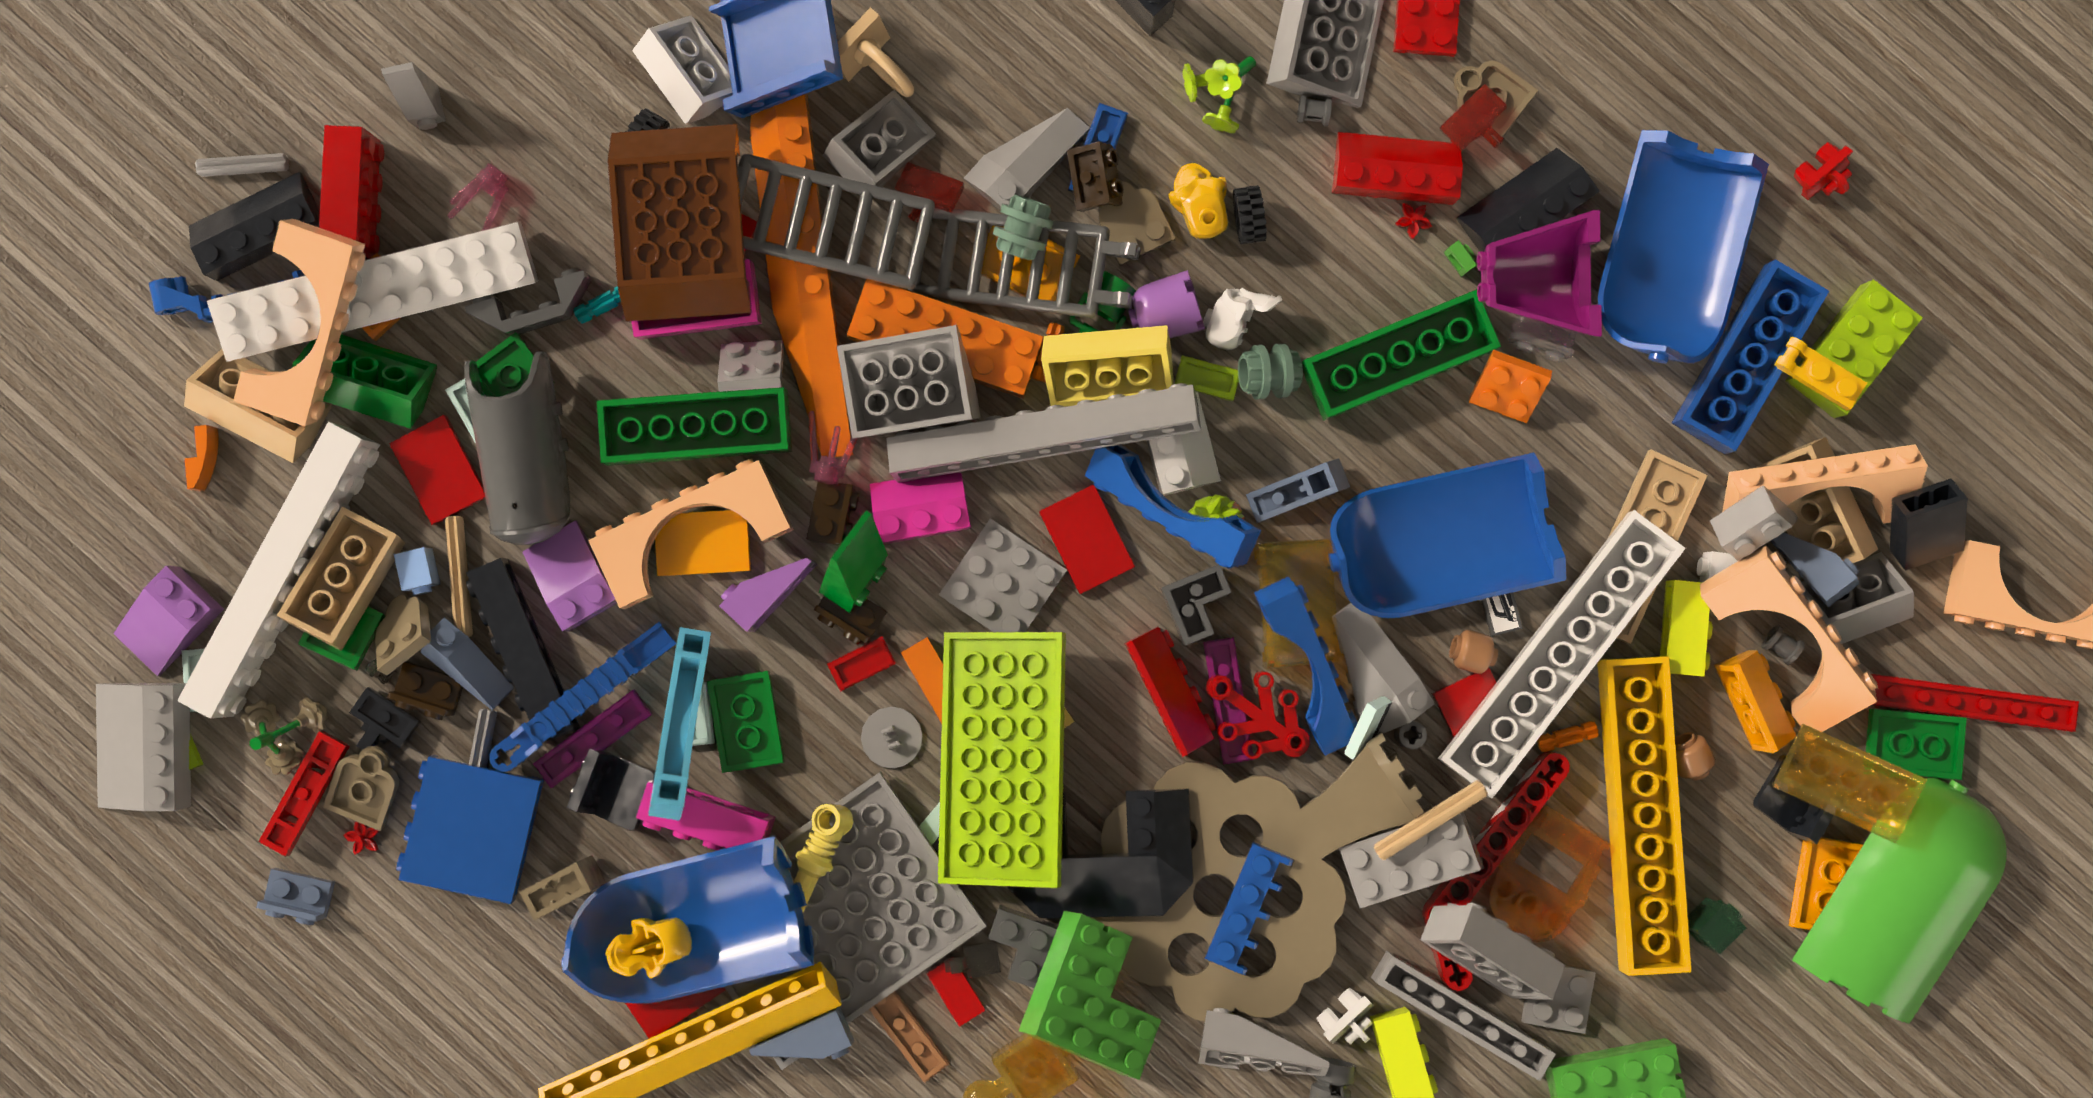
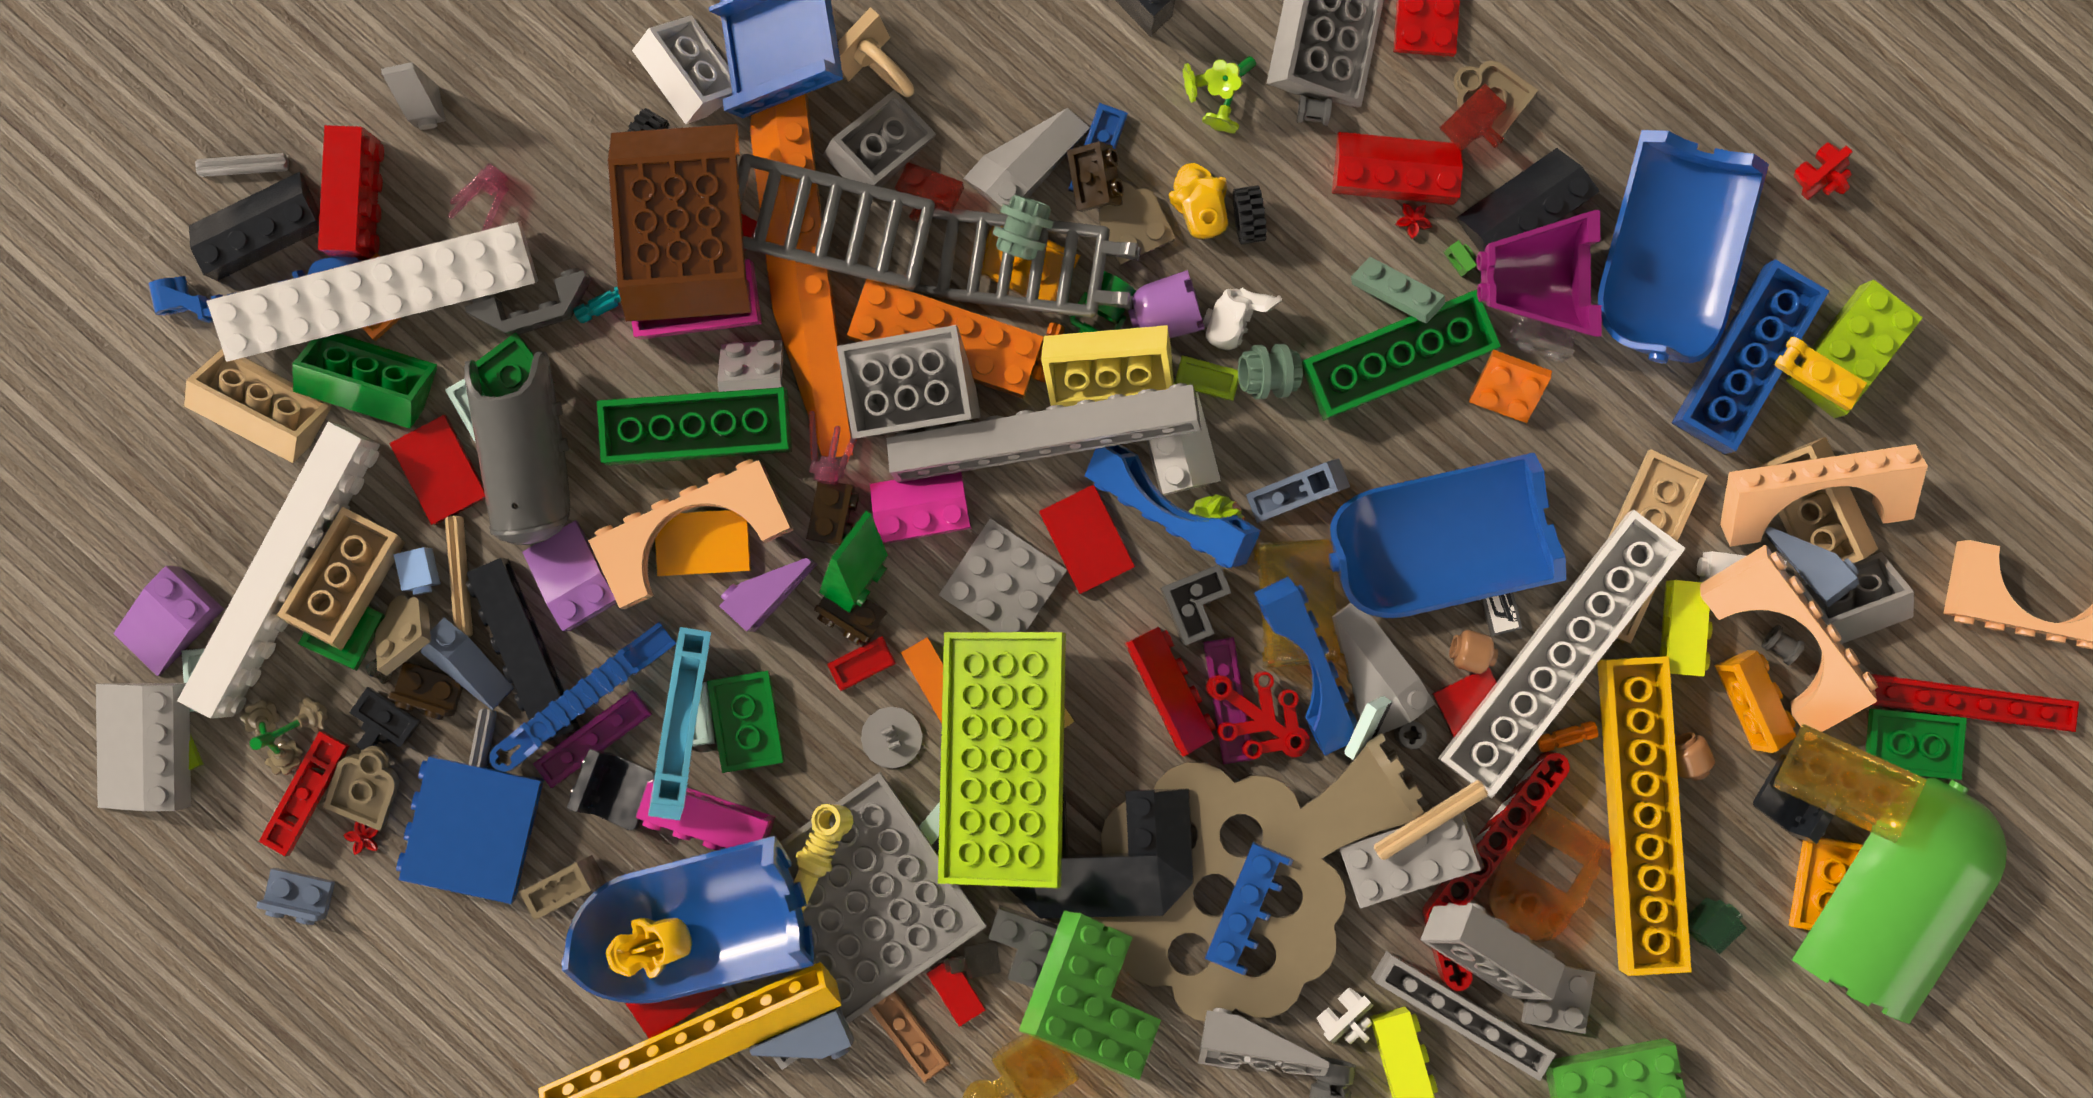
orange slope [185,425,219,491] -> none
light nougat arch [234,219,365,426] -> none
light grey slope [1710,485,1798,561] -> none
black brick [1890,478,1968,571] -> none
none -> sand green plate [1351,257,1445,324]

